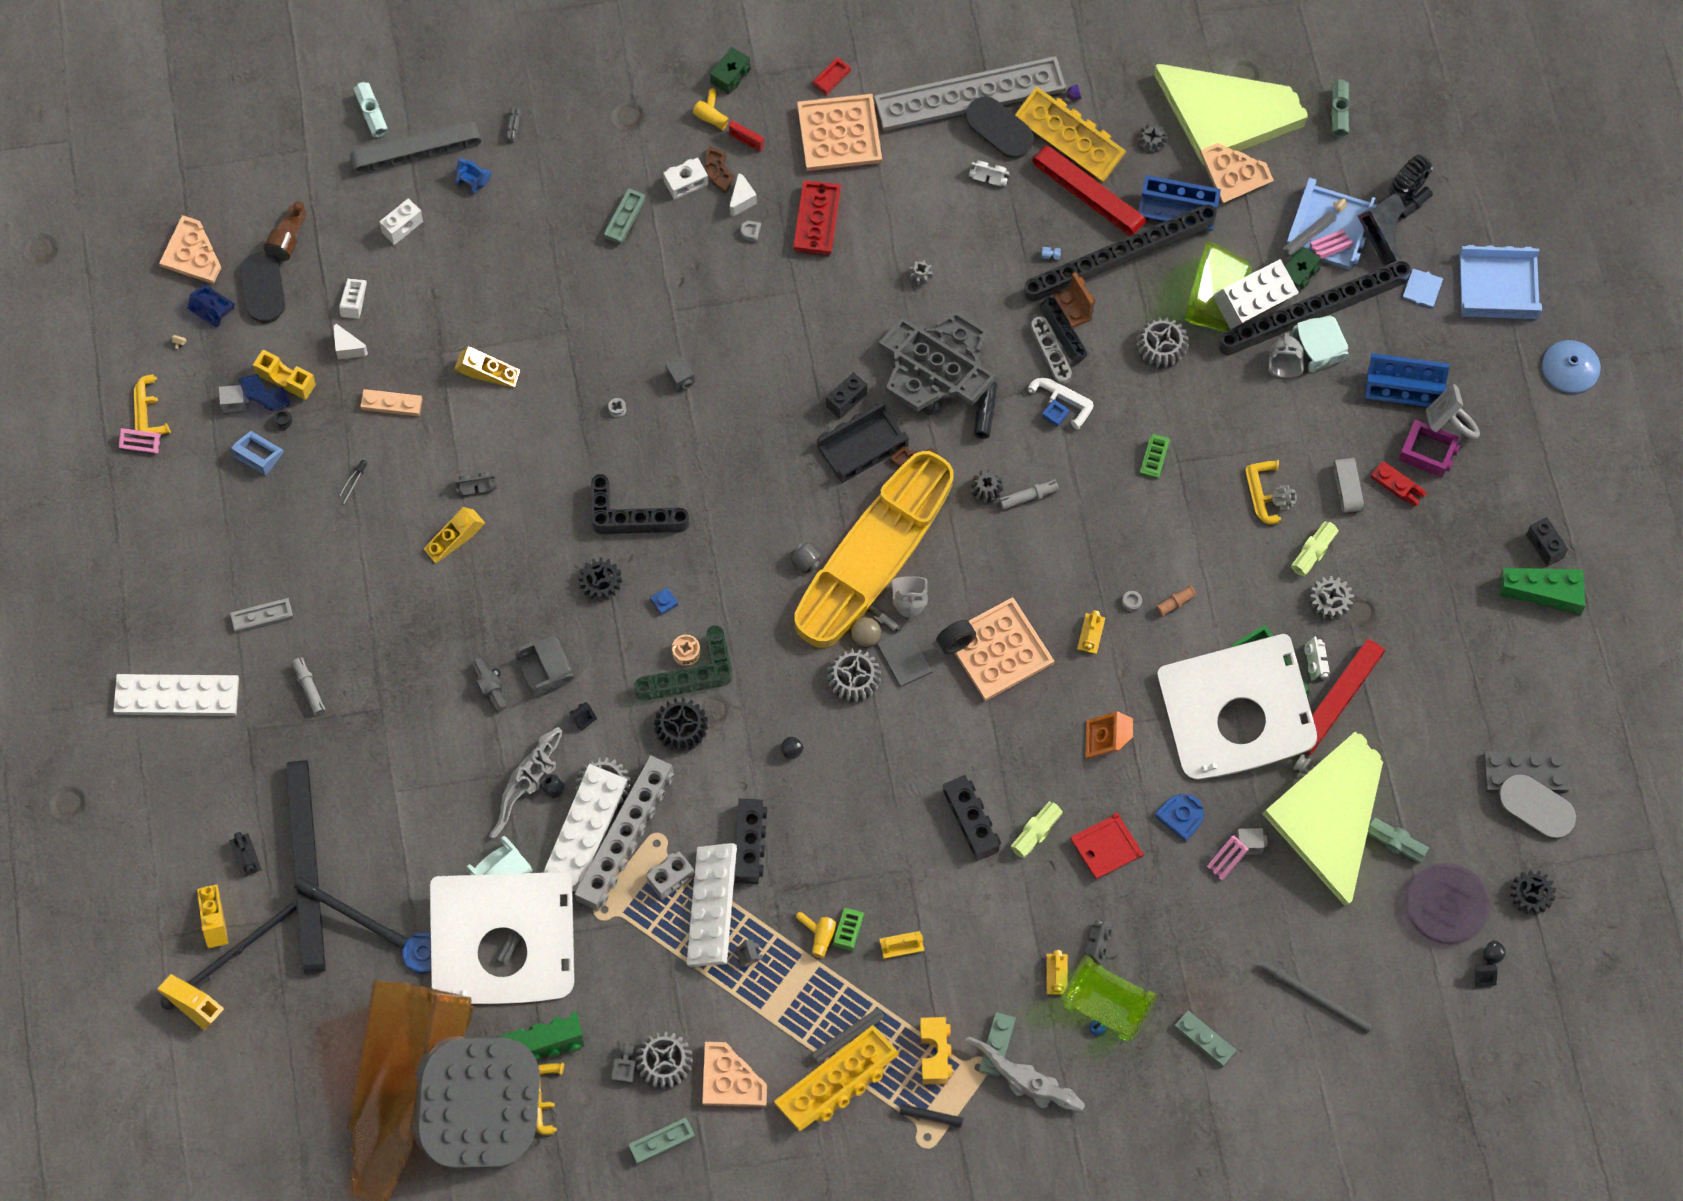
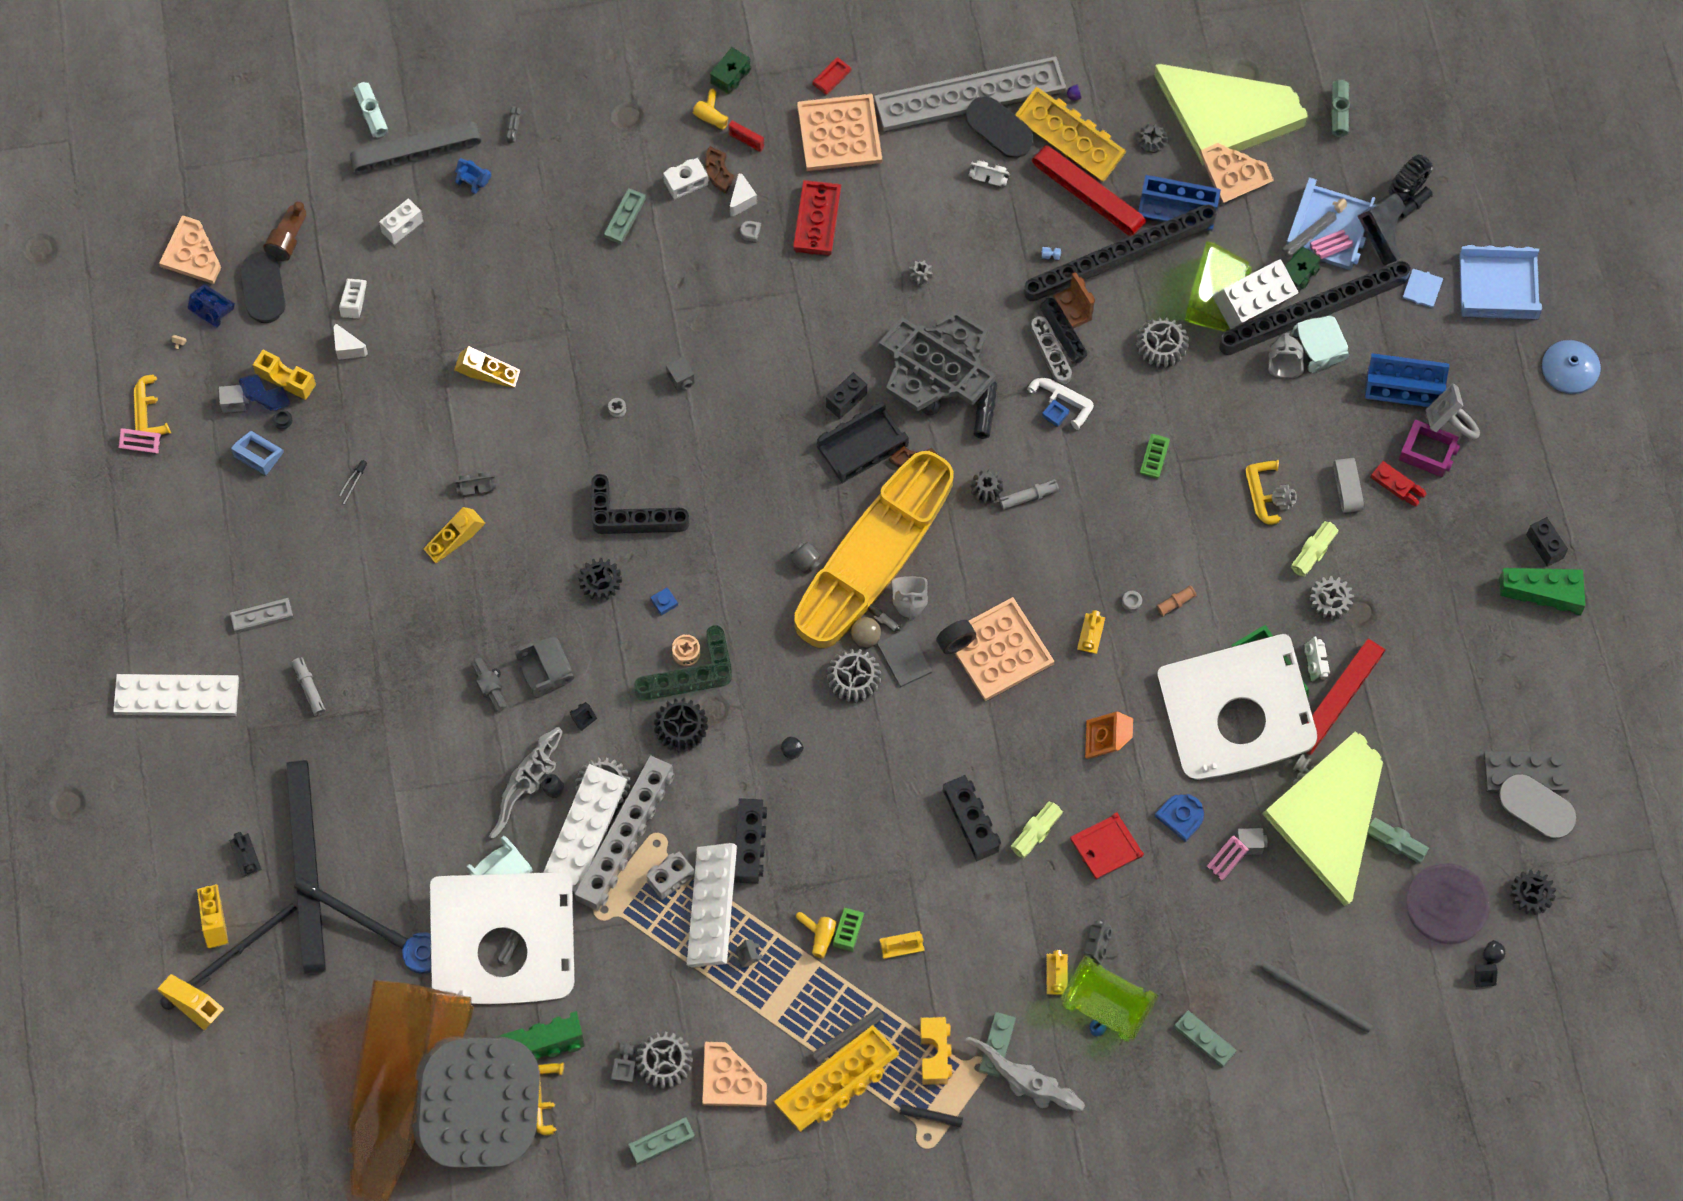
light nougat plate [361,389,422,417] -> none

